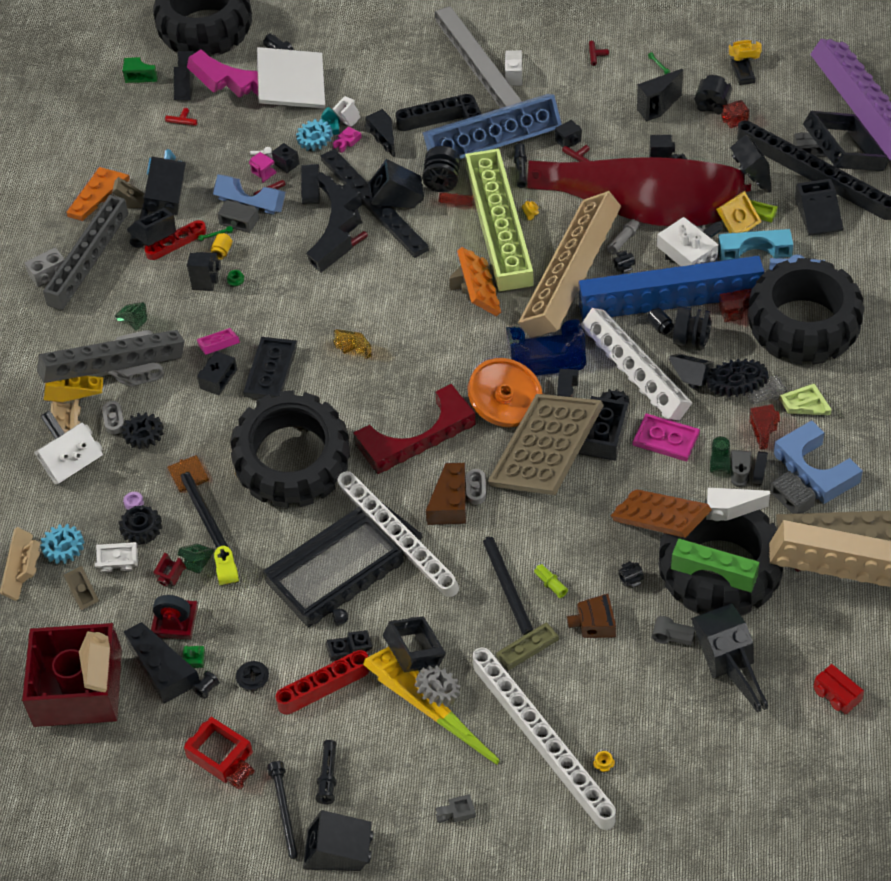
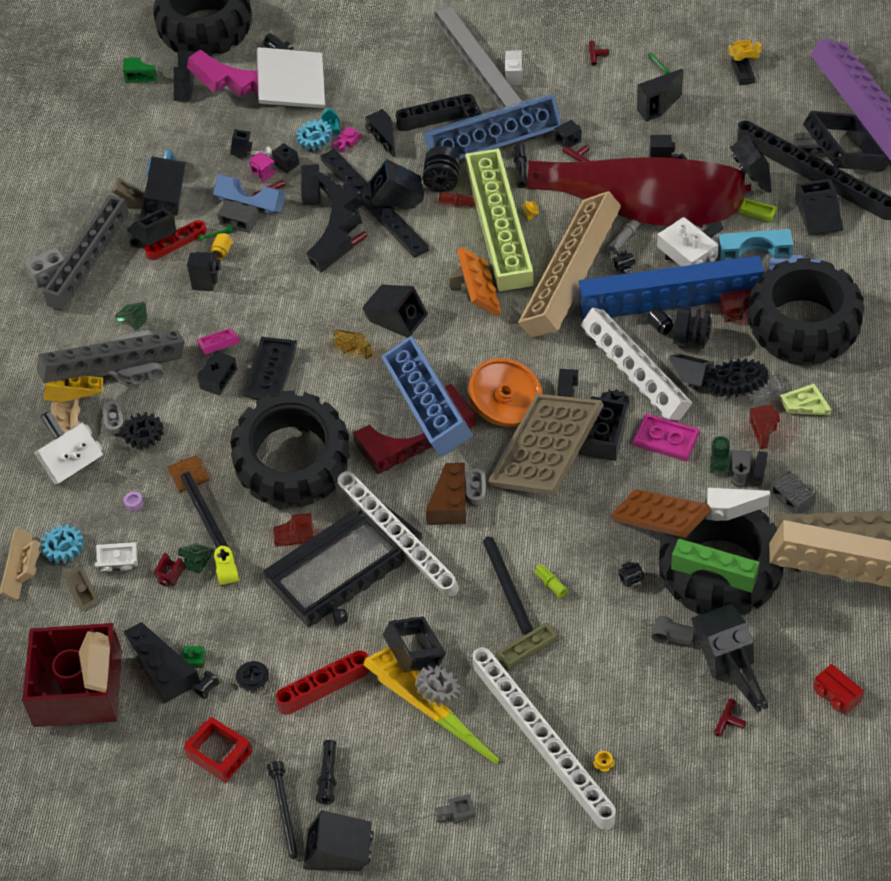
orange wing [66,167,130,221] -> none
black gear [119,505,163,545] -> none
plate [151,595,199,640] -> none
red piece [165,108,198,126] -> none
green plate [227,270,245,286] -> none
clear red bush [227,760,255,790] -> none
black slope [326,630,373,661] -> none
white window [333,96,361,127] -> none
clear blue windscreen [506,319,586,376] -> none
reddish brown torso [566,594,616,638] -> none
black brick [694,75,732,115] -> none
yellow tile [716,191,762,233] -> none
clear red brick [721,100,749,129] -> none
medium blue arch [774,421,863,504] -> none
none -> black brick [230,129,253,158]
none -> clear red arch [274,513,314,547]
none -> black slope [362,284,428,338]
none -> medium blue brick [381,336,473,457]
none -> dark red piece [714,699,746,737]

